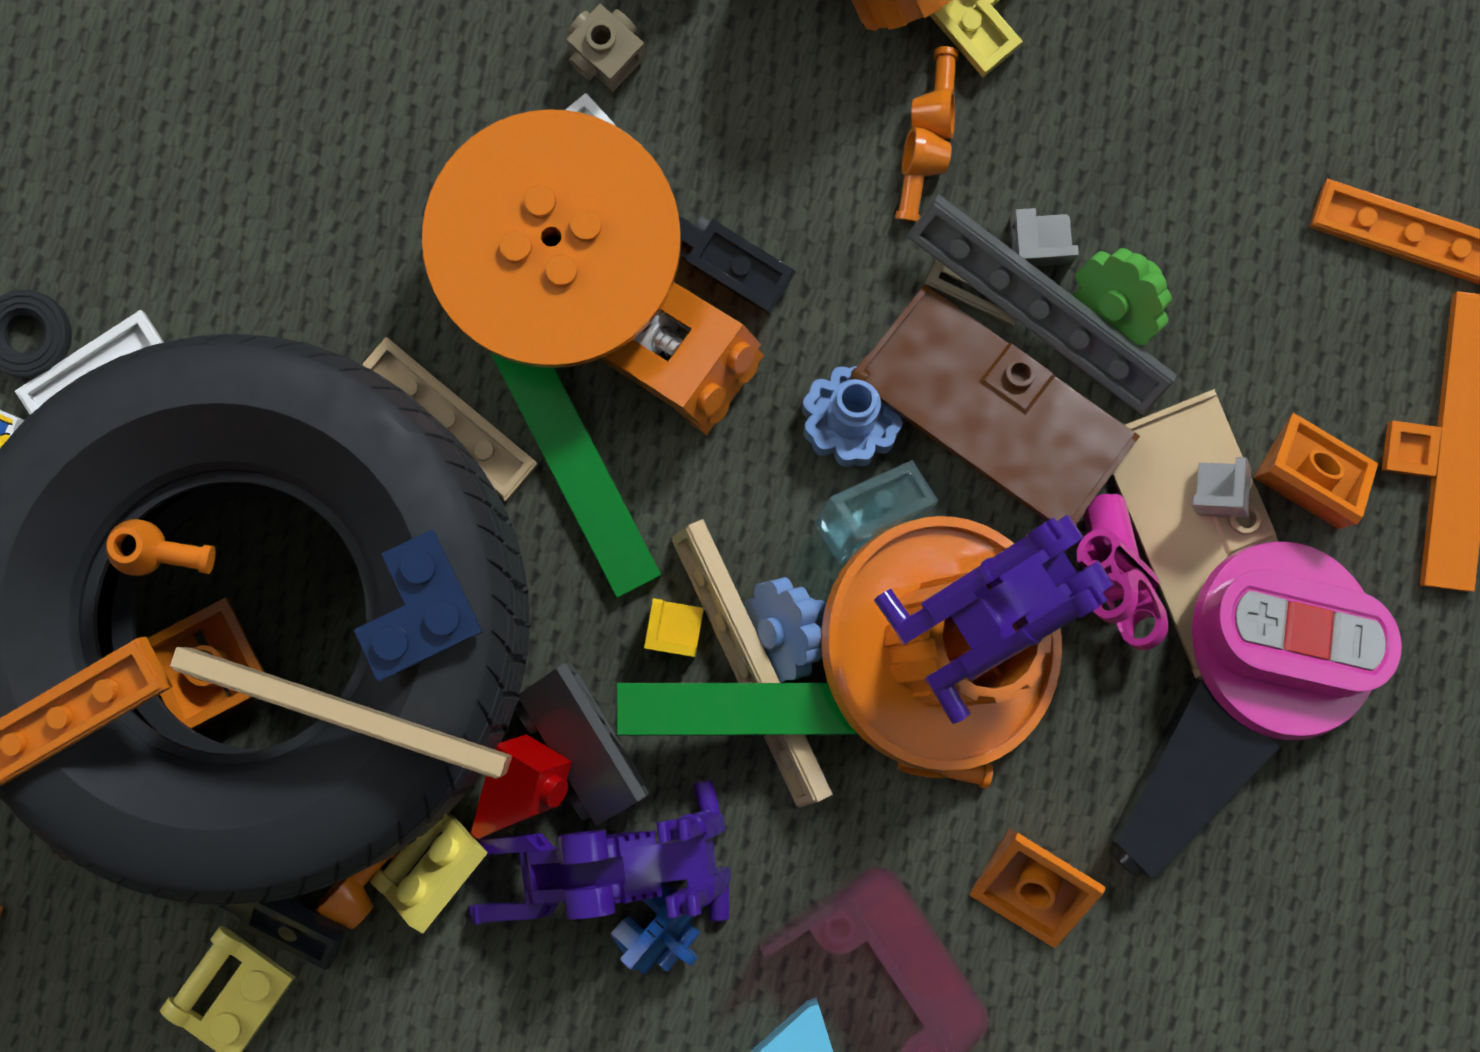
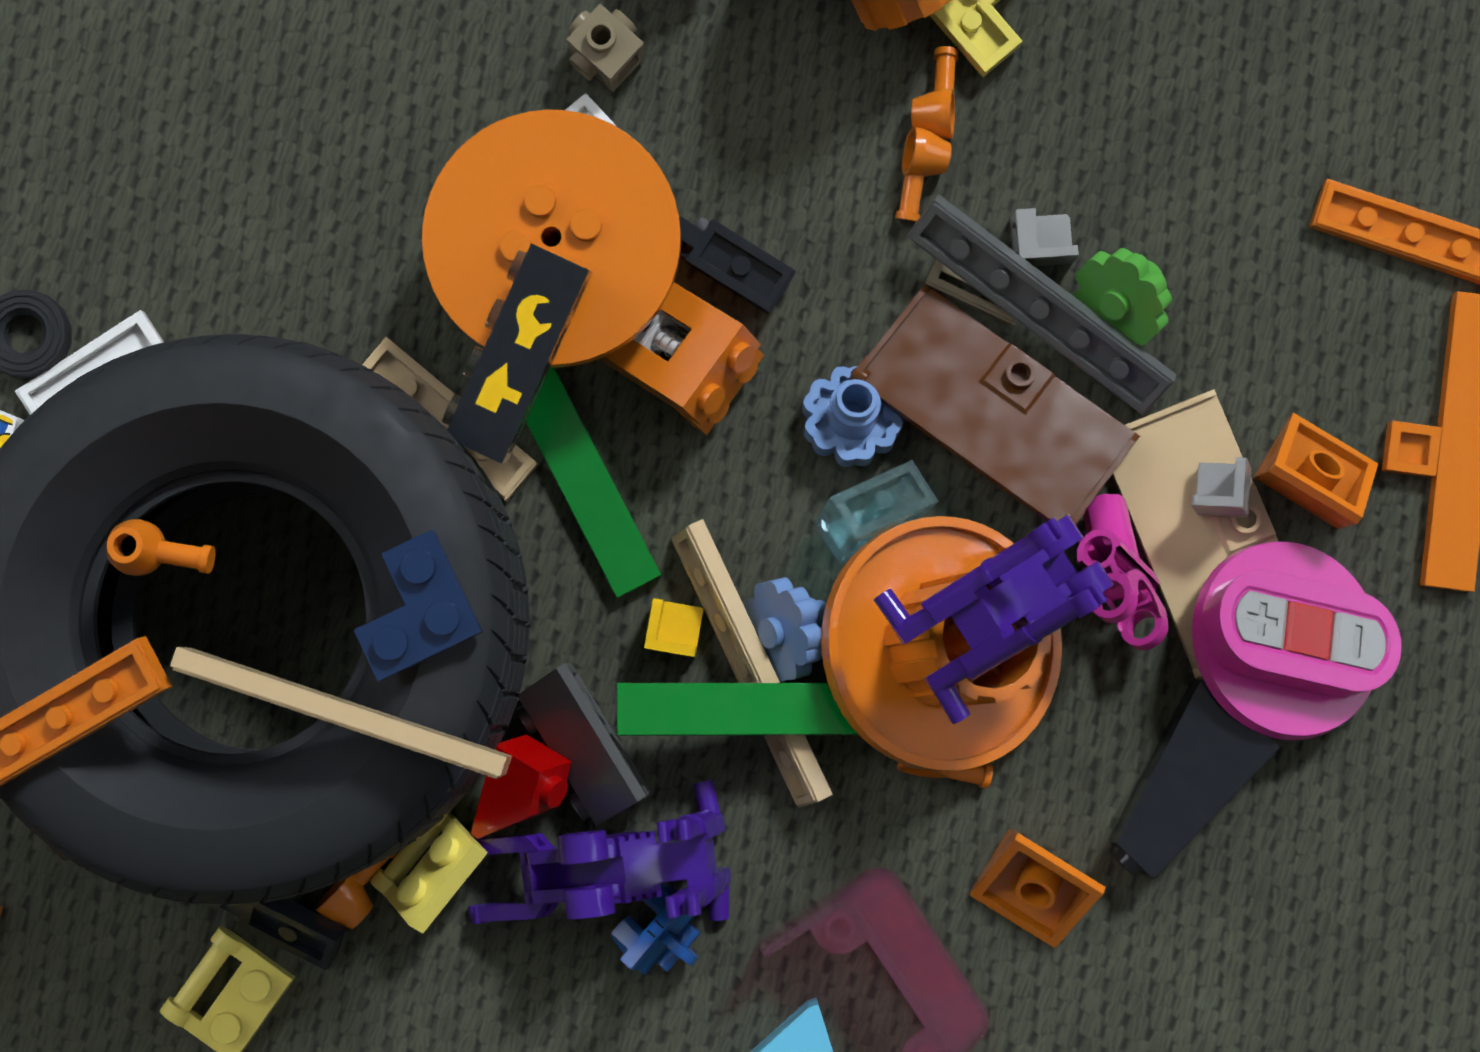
orange slope [147,597,265,730] -> none
none -> black brick [442,243,593,464]

